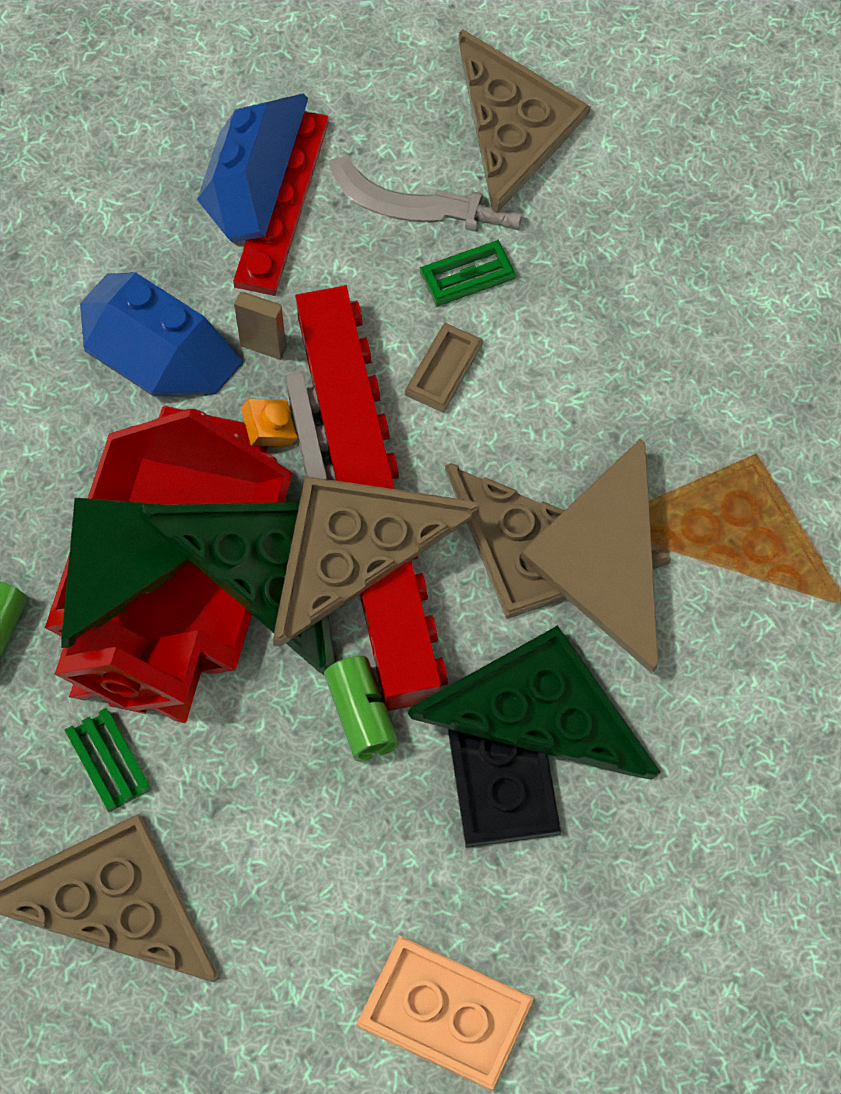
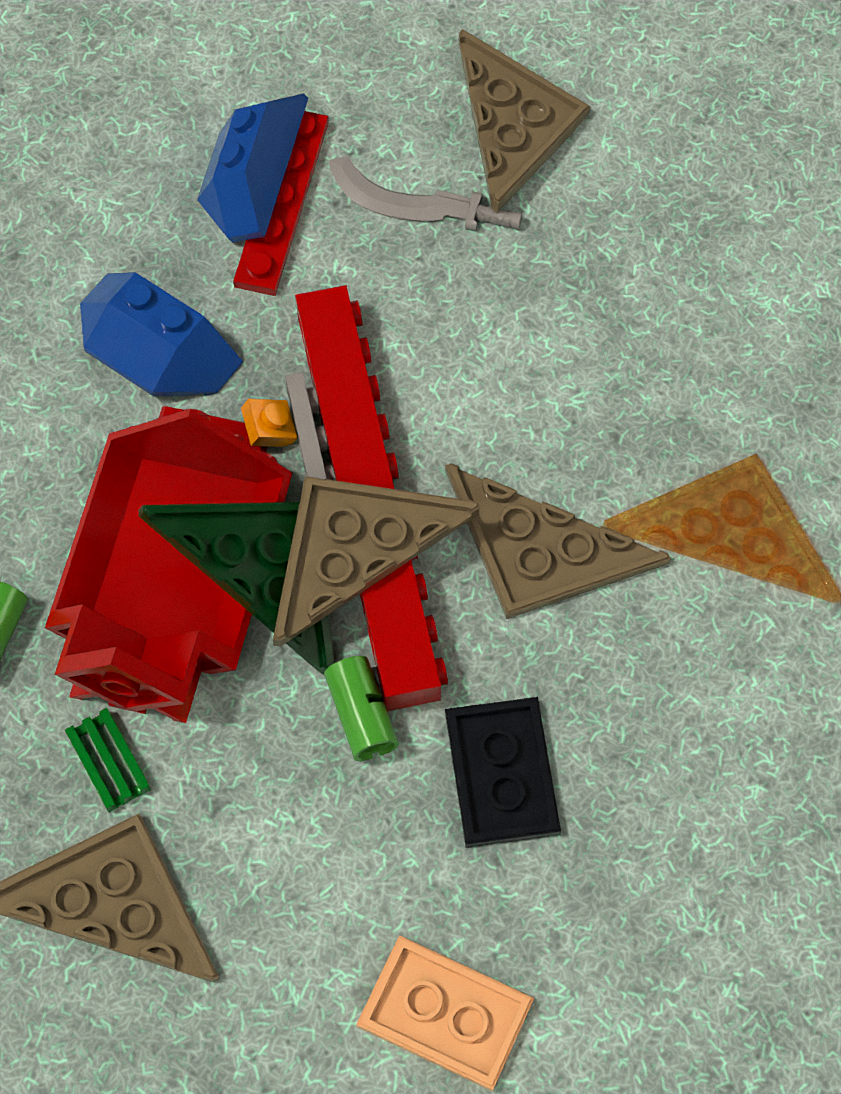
dark green tile [61,498,191,648] -> none
dark tan tile [234,292,286,360] -> none
dark tan tile [405,322,483,413] -> none
dark green tile [408,625,661,780] -> none
green tile [420,240,516,307] -> none
dark tan tile [521,439,658,674] -> none

